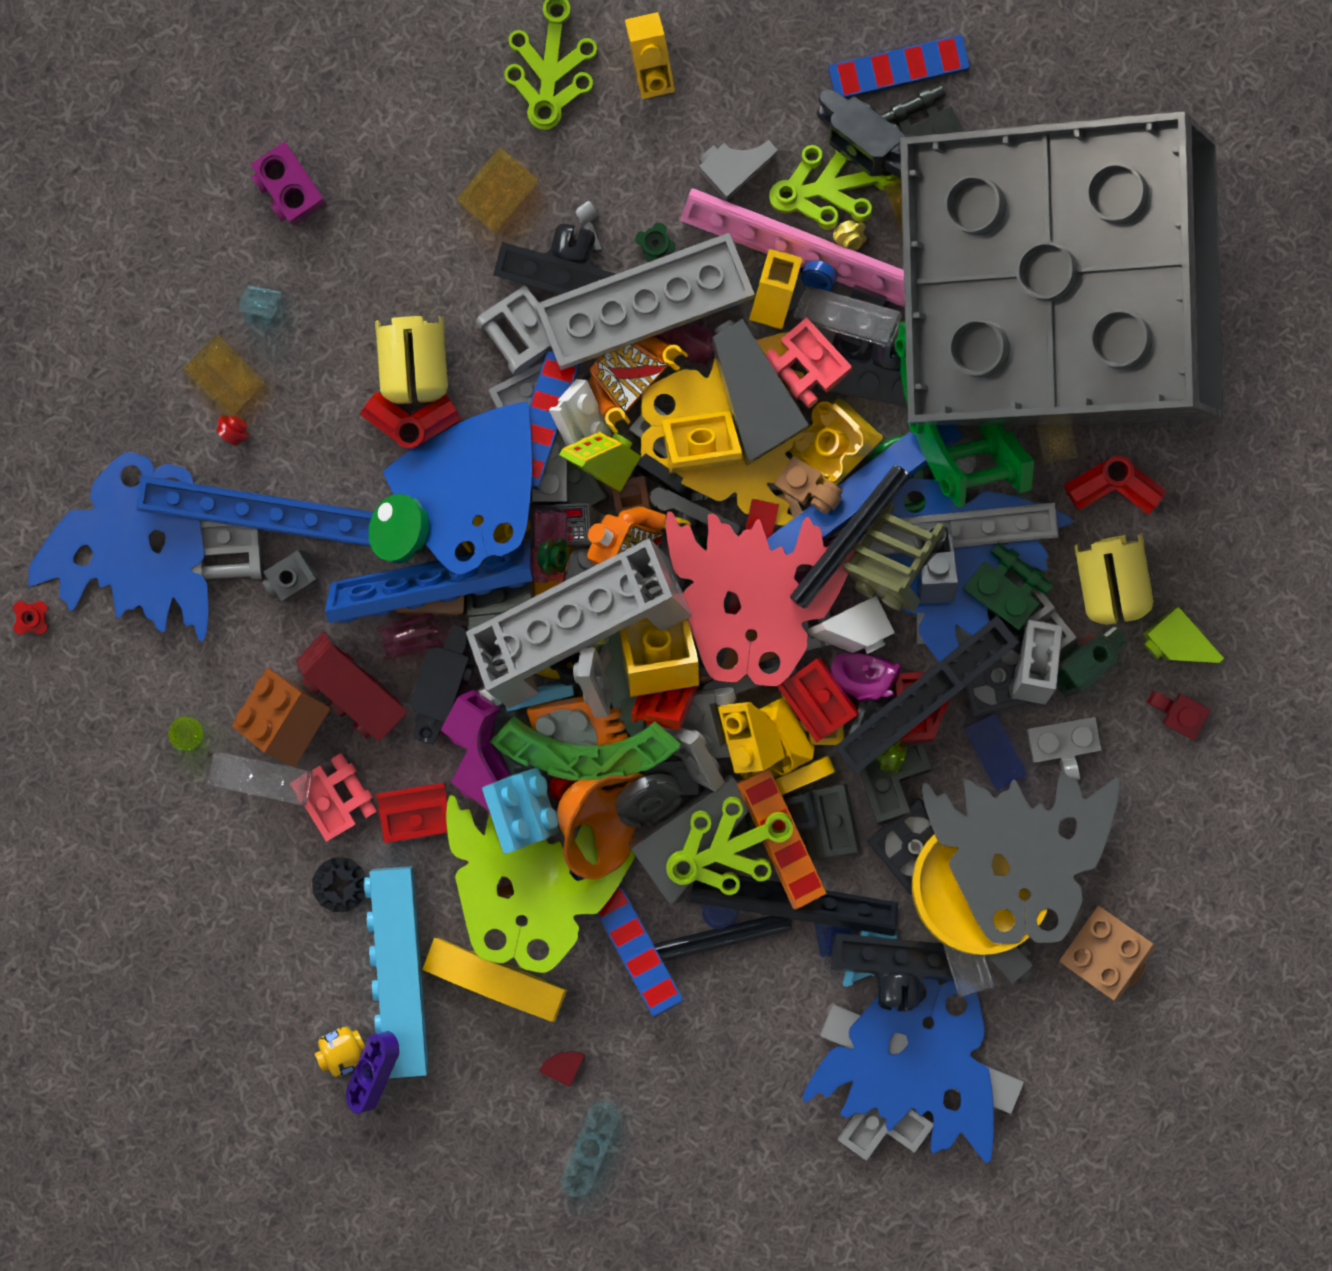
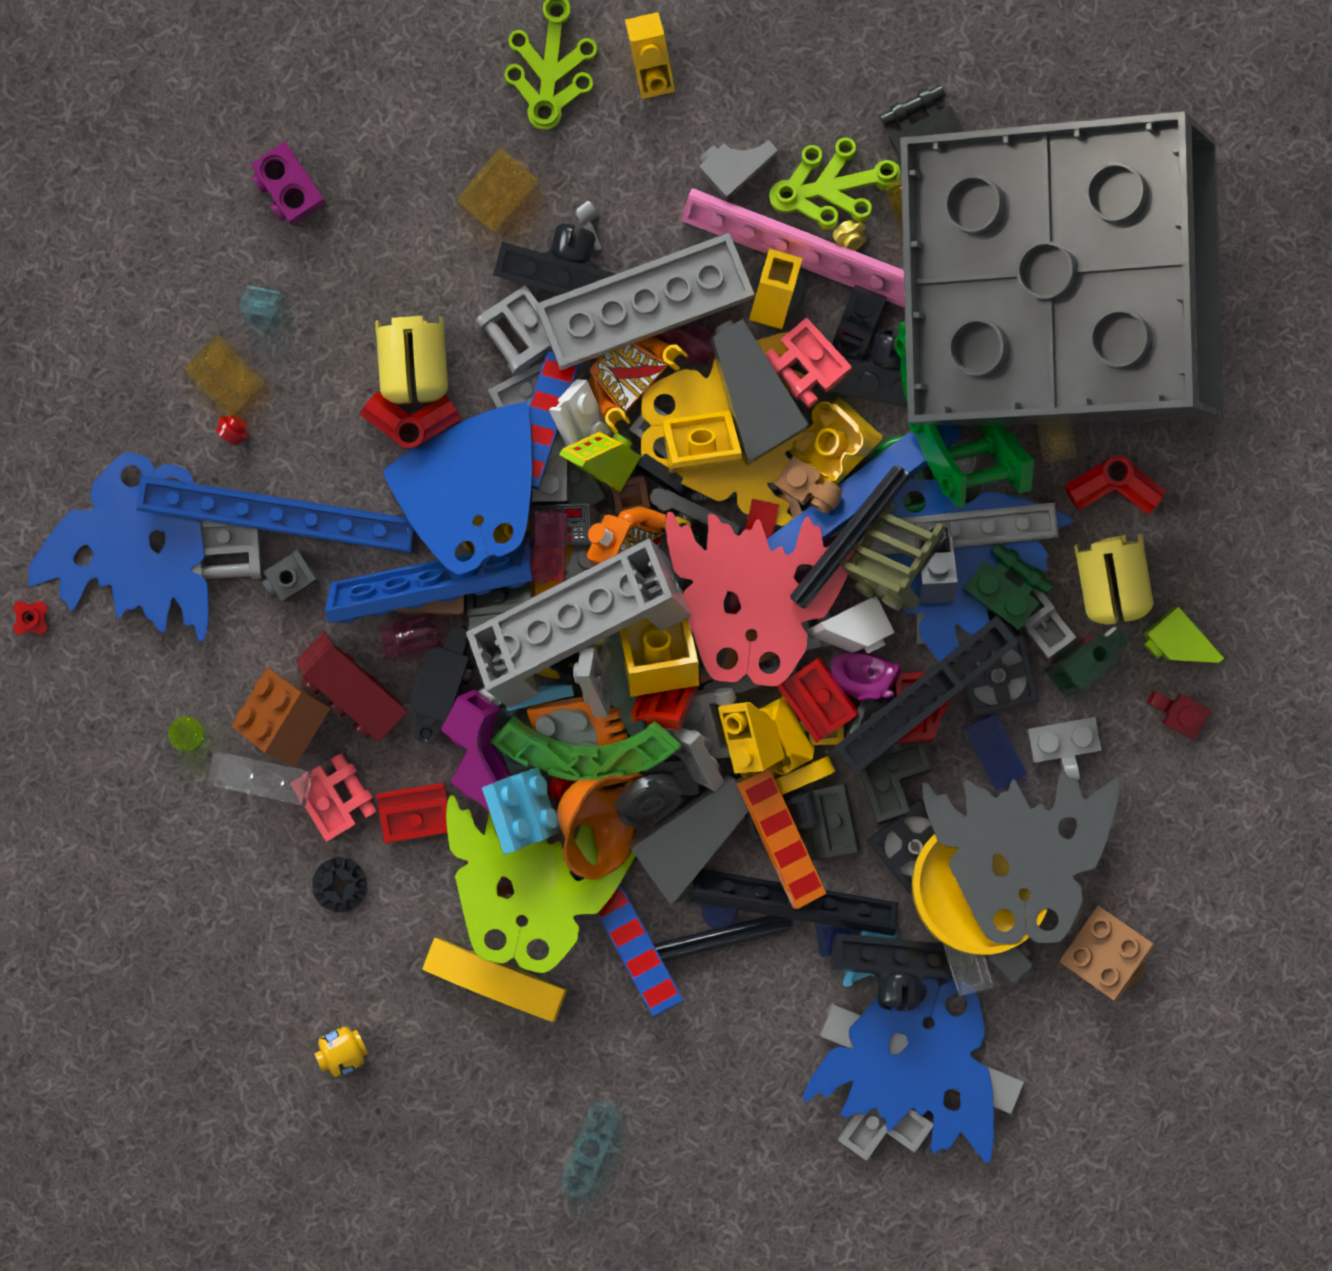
dark purple beam [346,1031,399,1114] -> none
medium azure brick [364,866,429,1078] -> none
green tile [369,493,429,564] -> none
dark green plate [537,539,568,575] -> none
dark red tile [539,1051,585,1087] -> none
dark green plate [635,223,675,262] -> none
lime plant [666,797,793,895] -> none
clear tile [793,285,902,347] -> none
blue tile [801,260,837,292] -> none
black hinge [817,89,906,179] -> none
tile [828,34,970,98] -> none
clear neon green plate [877,740,907,772] -> none
light grey arch [1012,620,1062,705] -> none

